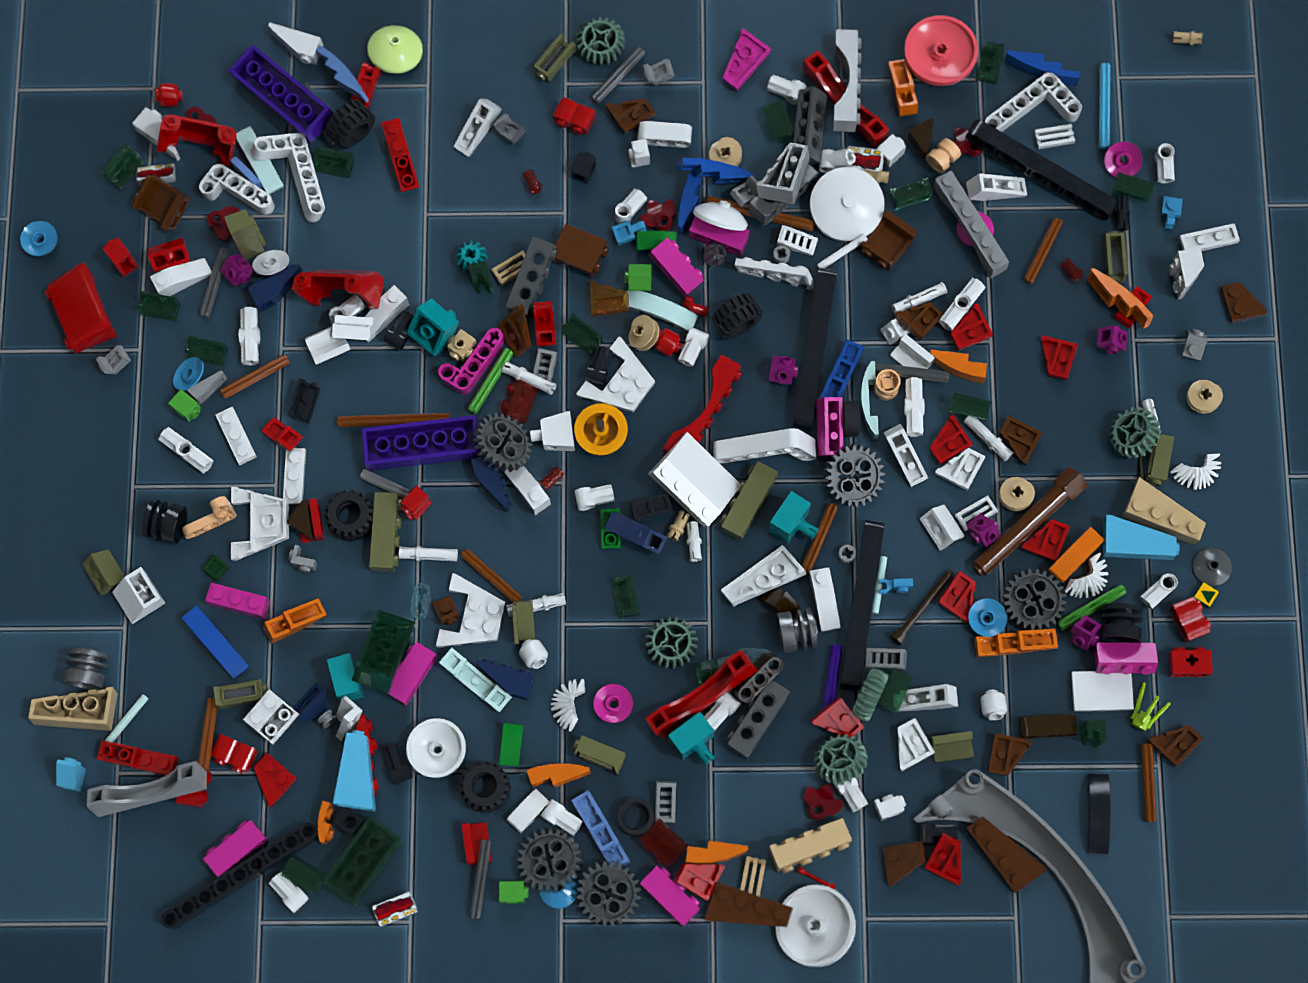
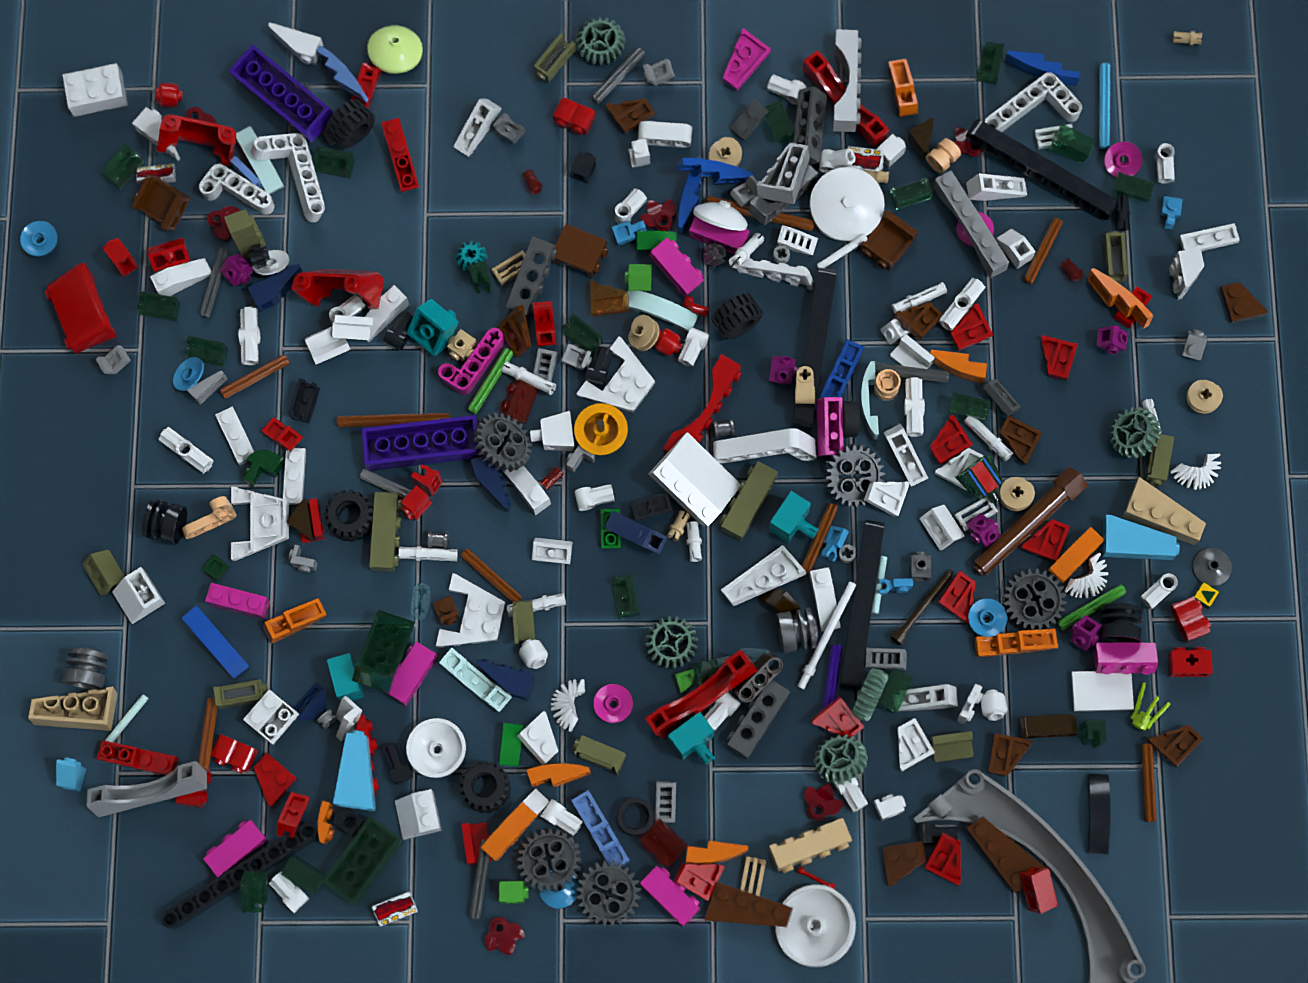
bright green brick [168,389,201,422] -> none
coral dish [904,15,978,86] -> none
none -> white brick [63,63,128,117]
none -> clear green hinge [240,871,268,913]
none -> dark green brick [243,449,285,487]
none -> black gear [248,243,271,268]
none -> red hinge [277,792,310,838]
none -> white slope [395,789,442,840]
none -> red hinge [411,465,443,497]
none -> flat silver bush [428,531,449,549]
none -> orange slope [480,802,538,861]
none -> dark red plate [485,917,525,955]
none -> white wing [517,711,558,765]
none -> white slope [532,538,573,564]
none -> light grey bracket [561,344,592,370]
none -> light grey bracket [566,446,595,473]
none -> bright green tile [675,669,694,694]
none -> flat silver bush [713,419,735,439]
none -> white pin [729,233,764,268]
none -> dark grey plate [731,99,769,140]
none -> tan piece [795,366,815,404]
none -> white bar [797,581,856,689]
none -> dark azure plate [821,526,849,562]
none -> white wing [864,482,910,517]
none -> flat silver brick [910,552,931,582]
none -> torso [955,454,1003,503]
none -> white wing [957,684,983,725]
none -> dark grey plate [983,379,1021,416]
none -> white slope [996,229,1035,269]
none -> hinge [1019,867,1058,914]
none -> clear green hinge [1049,124,1095,164]

